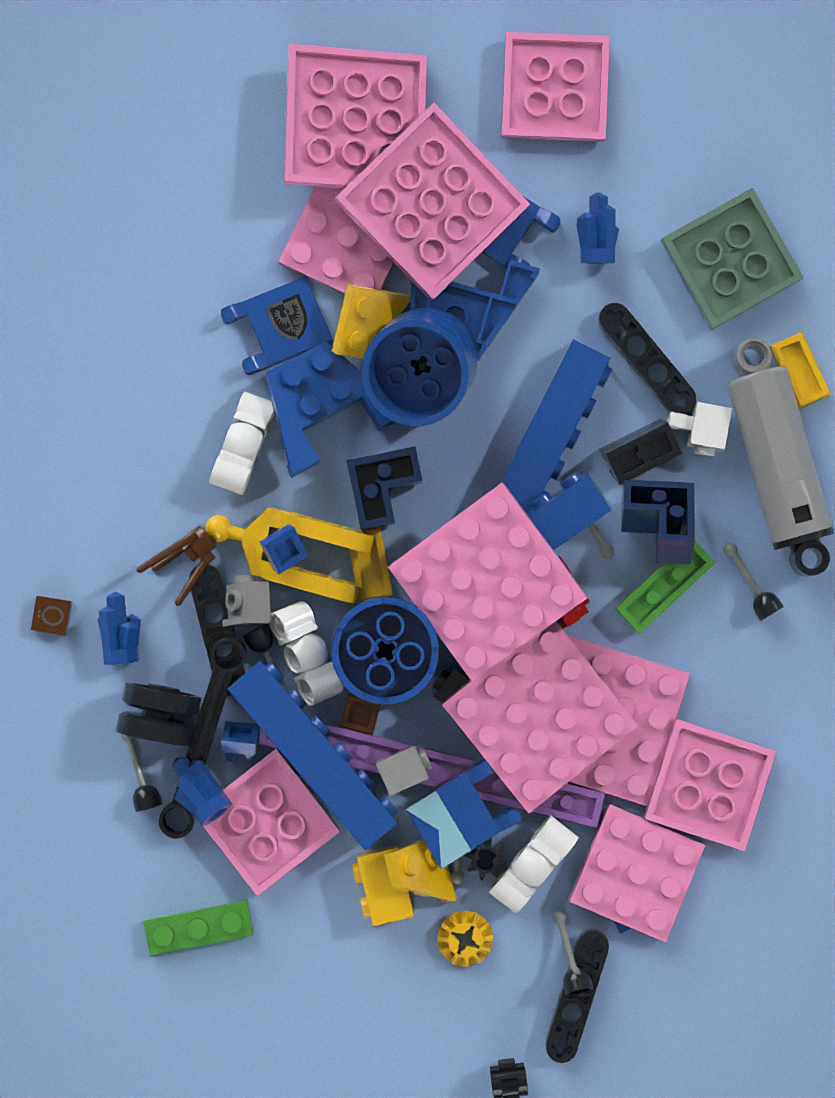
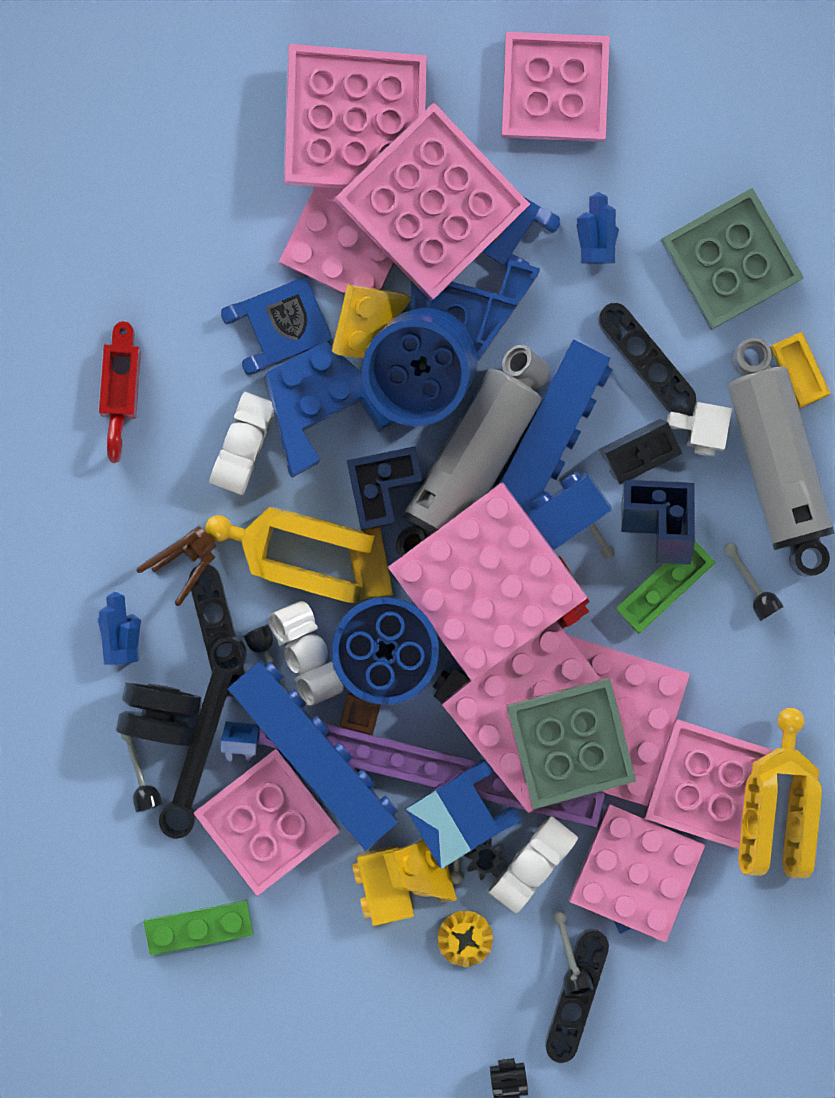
reddish brown tile [31,596,73,636] -> none
blue rock [172,757,233,826] -> none
light grey brick [222,575,271,627] -> none
blue tile [260,524,308,574] -> none
light grey brick [376,744,432,796] -> none
none -> red piece [99,321,141,463]
none -> light grey piece [396,345,549,557]
none -> sand green plate [506,677,636,809]
none -> yellow piece [738,707,822,879]

